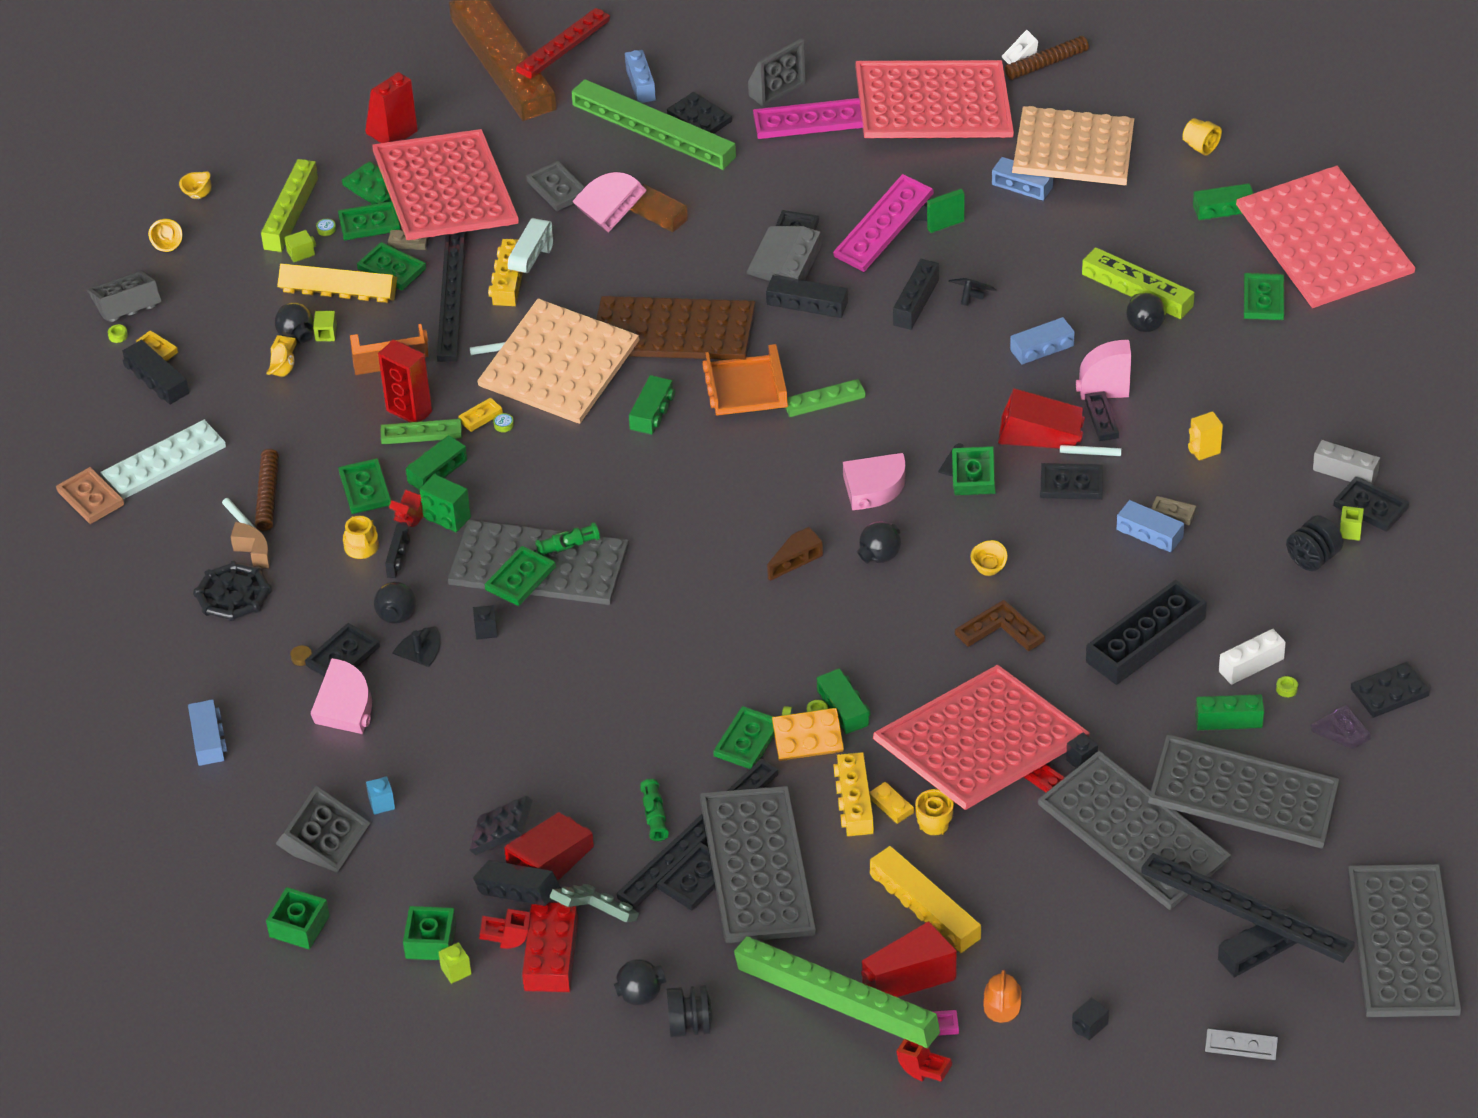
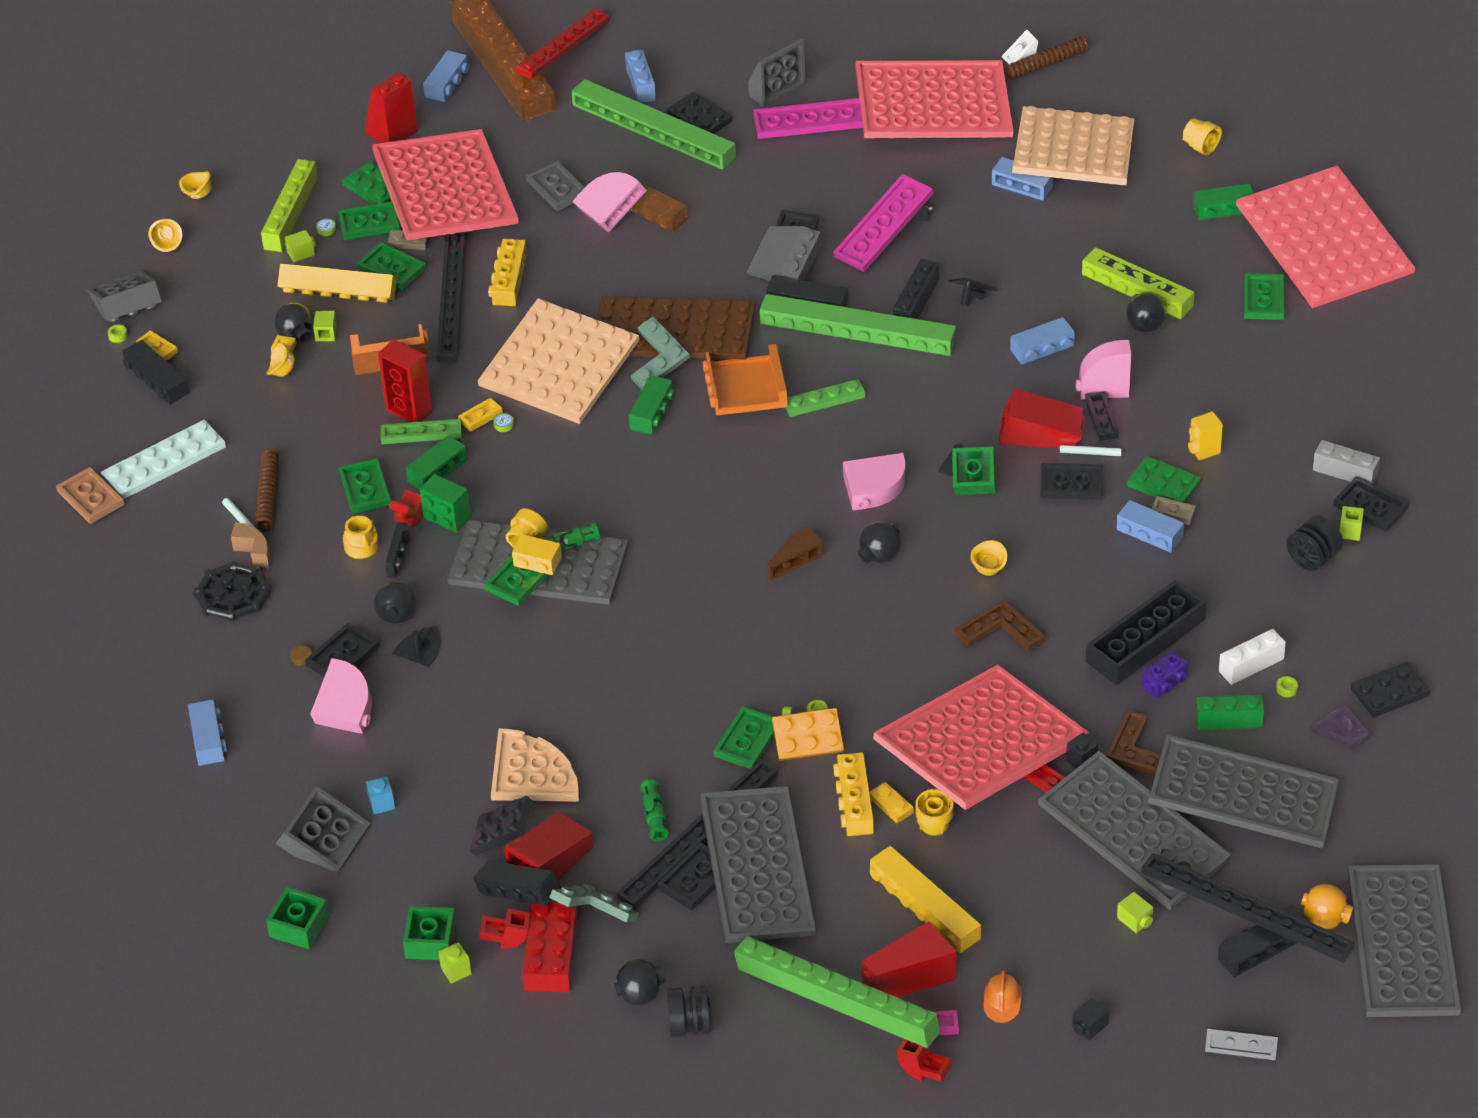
light aqua bar [470,342,505,355] -> none
black brick [473,605,497,640] -> none
light aqua beam [508,218,553,273] -> none
green brick [817,668,871,735] -> none
green tile [927,189,965,233] -> none
none -> medium blue brick [423,50,469,102]
none -> light nougat plate [491,728,579,802]
none -> yellow piece [506,509,548,548]
none -> yellow brick [512,534,562,575]
none -> sand green plate [631,316,690,390]
none -> bright green brick [760,294,956,356]
none -> reddish brown plate [1106,709,1161,776]
none -> lime brick [1117,892,1153,933]
none -> green plate [1127,456,1201,503]
none -> dark purple brick [1142,651,1188,699]
none -> light orange brick [1300,884,1353,929]

